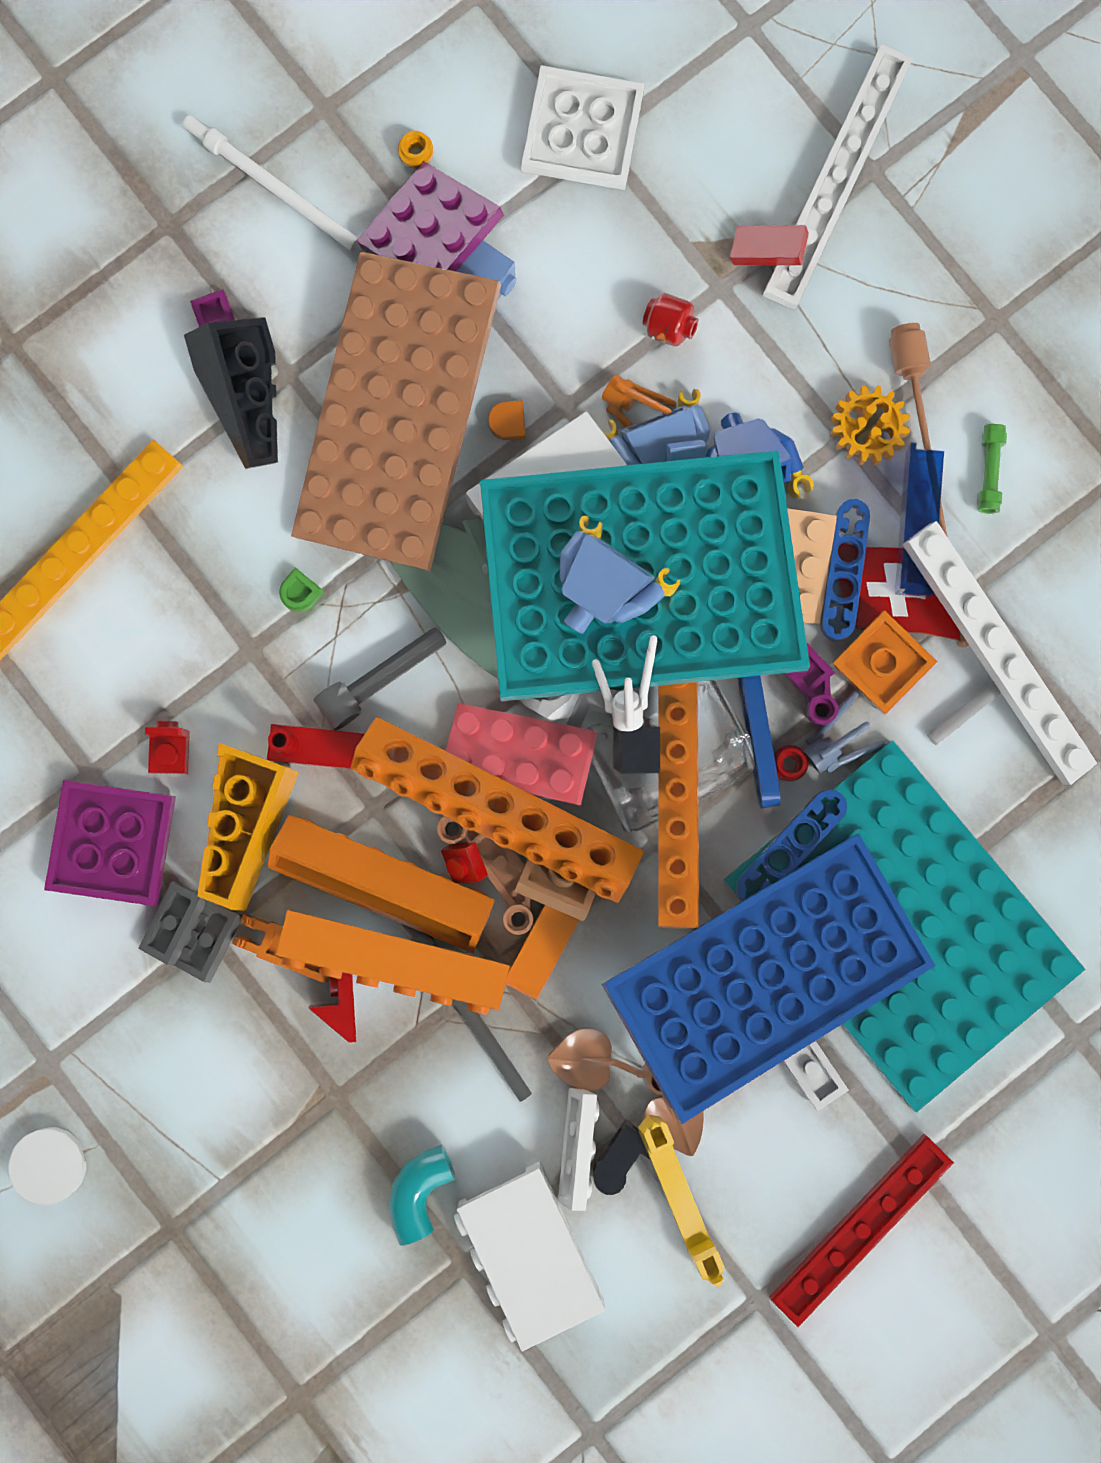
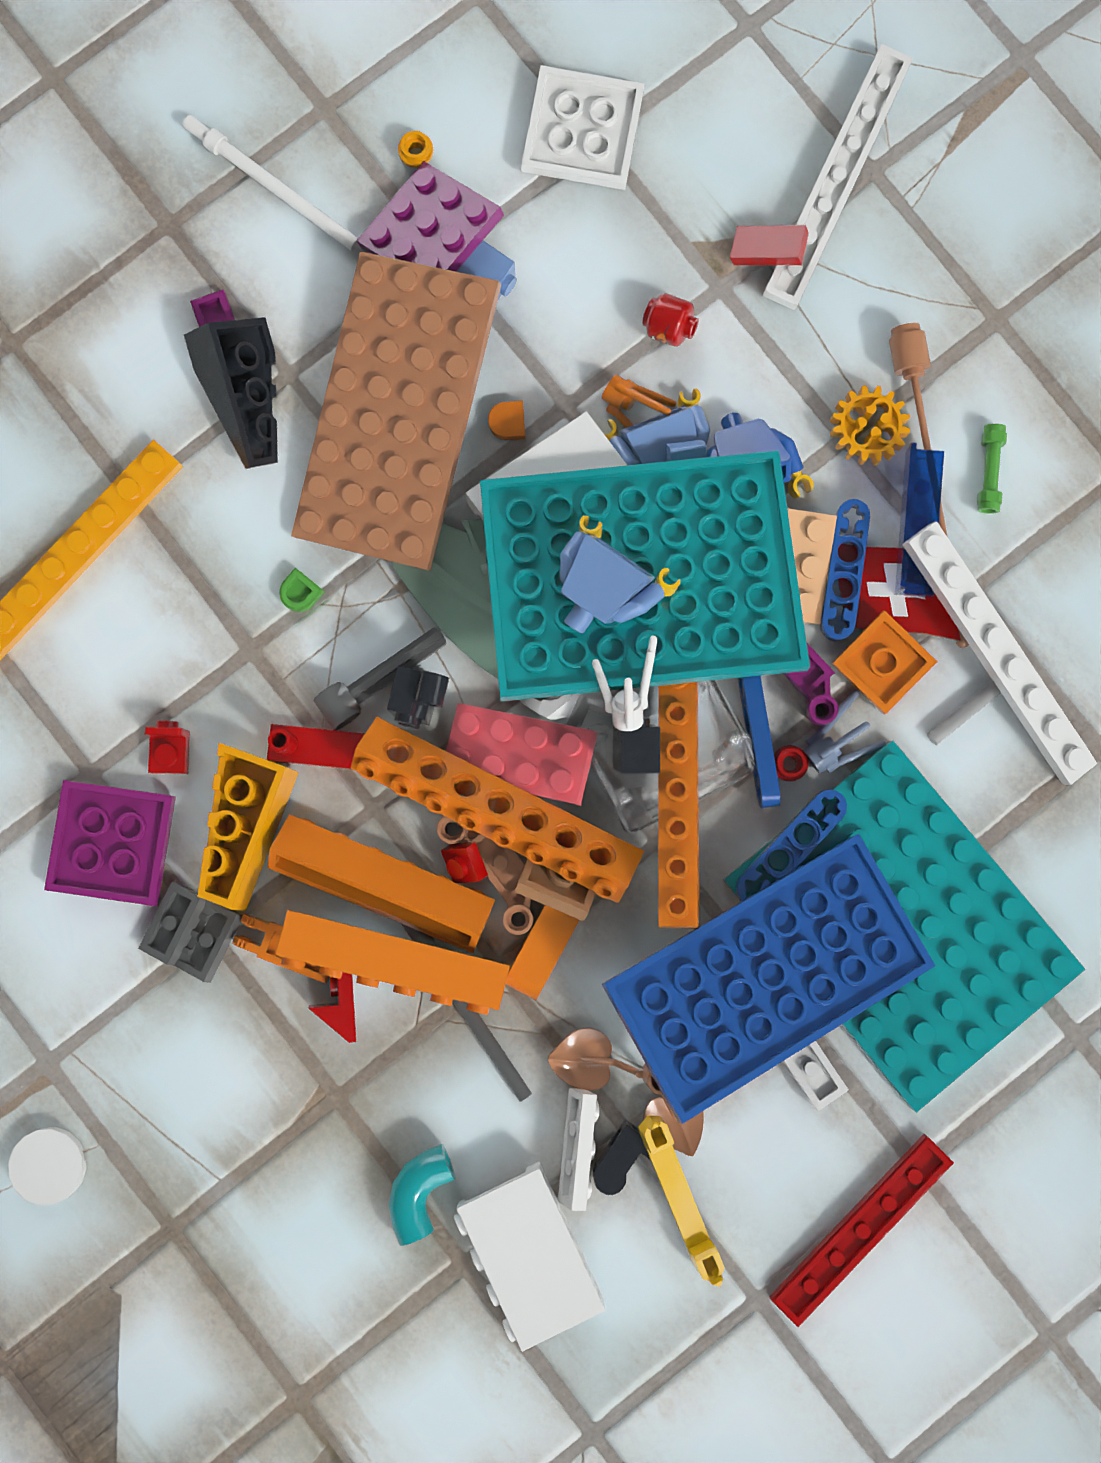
none -> black hinge [387,665,450,730]

